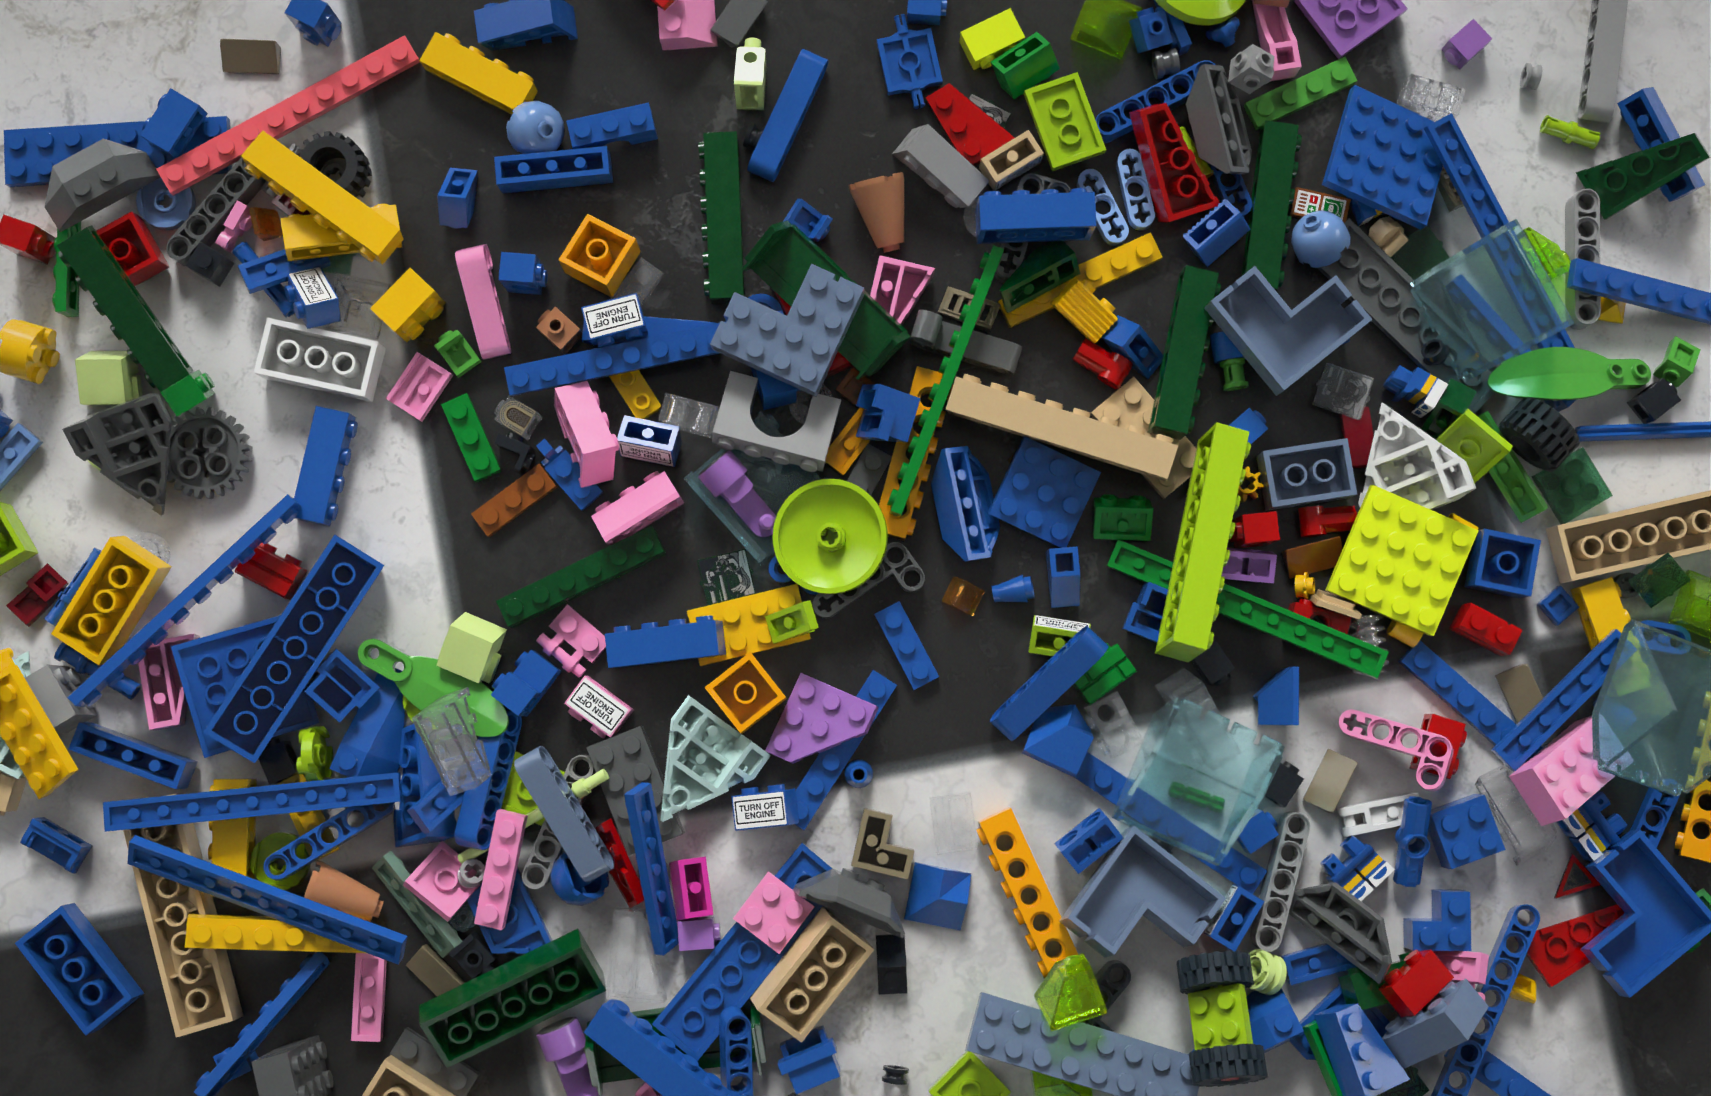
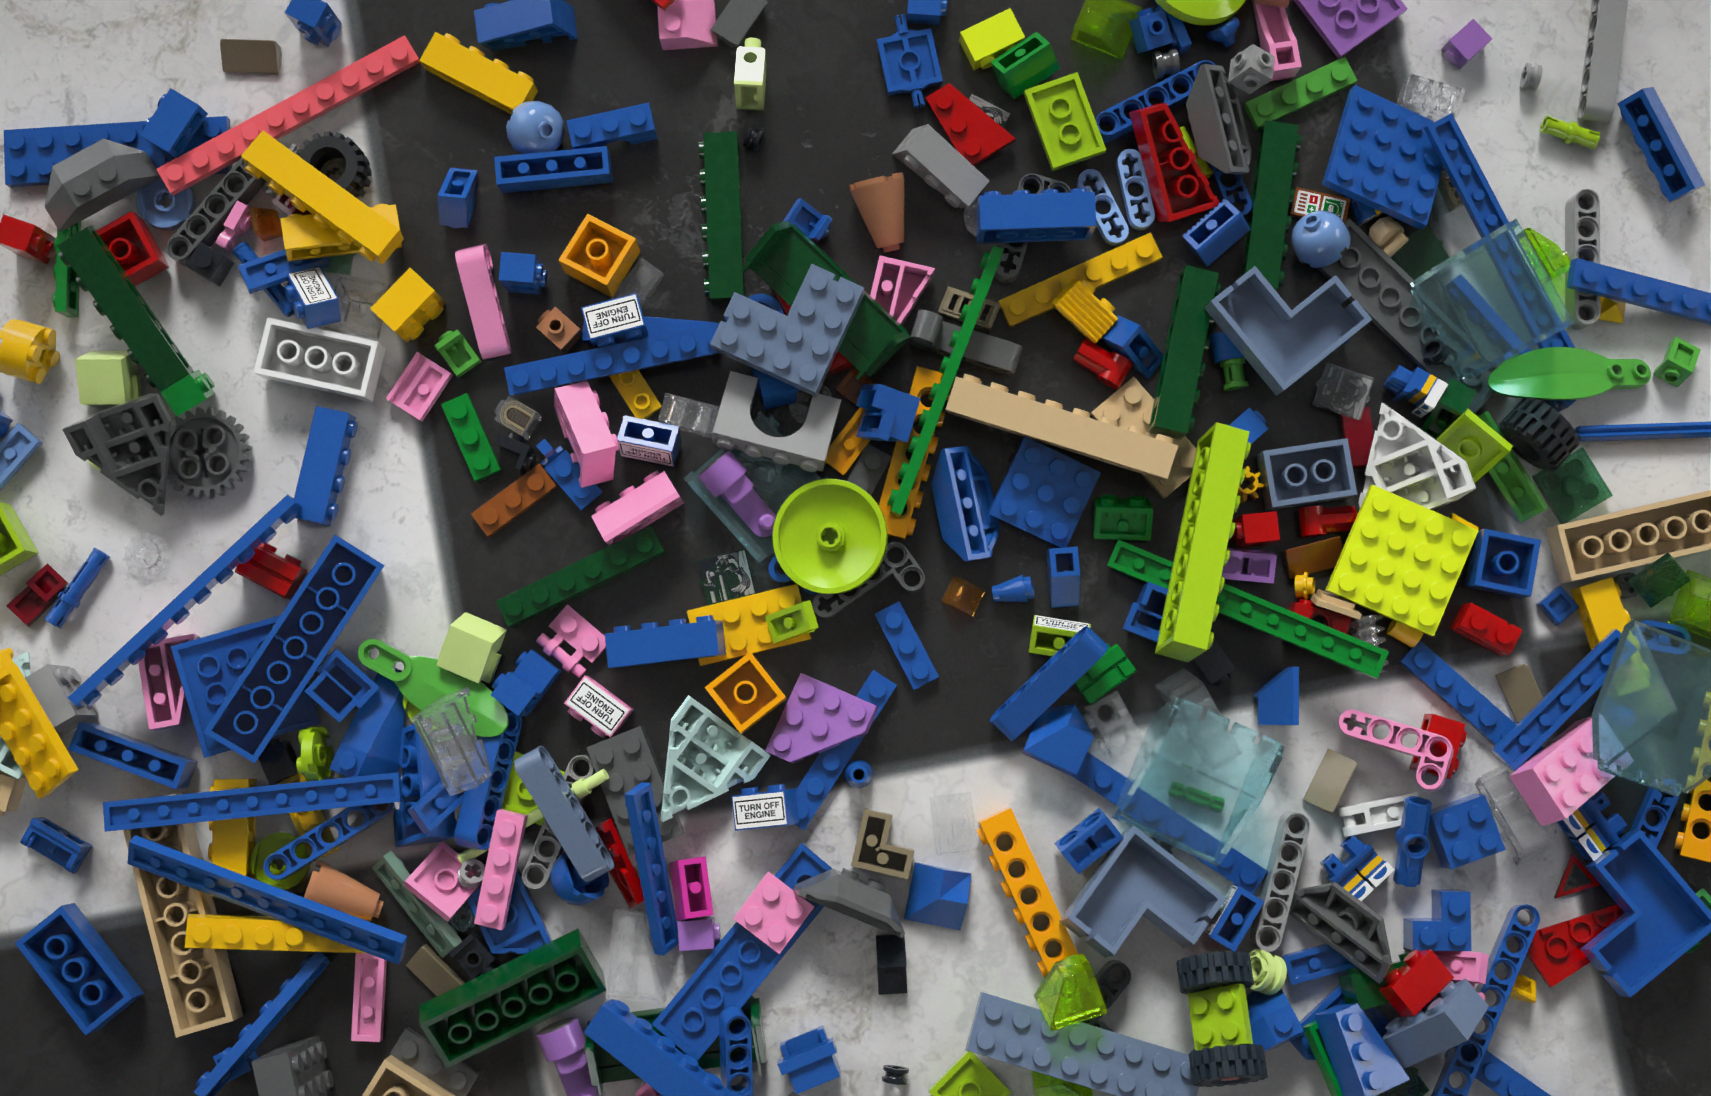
yellow brick [51,536,172,665] -> none
blue pin [54,642,141,700] -> none
blue beam [747,49,829,182] -> none
tan brick [750,906,875,1043] -> none
tan brick [979,130,1044,191] -> none
dark green slope [999,241,1080,313] -> none
blue brick [1229,809,1279,854] -> none
black brick [1255,761,1304,808] -> none
dark green wing [1575,133,1711,220] -> none
black brick [1627,378,1681,424] -> none

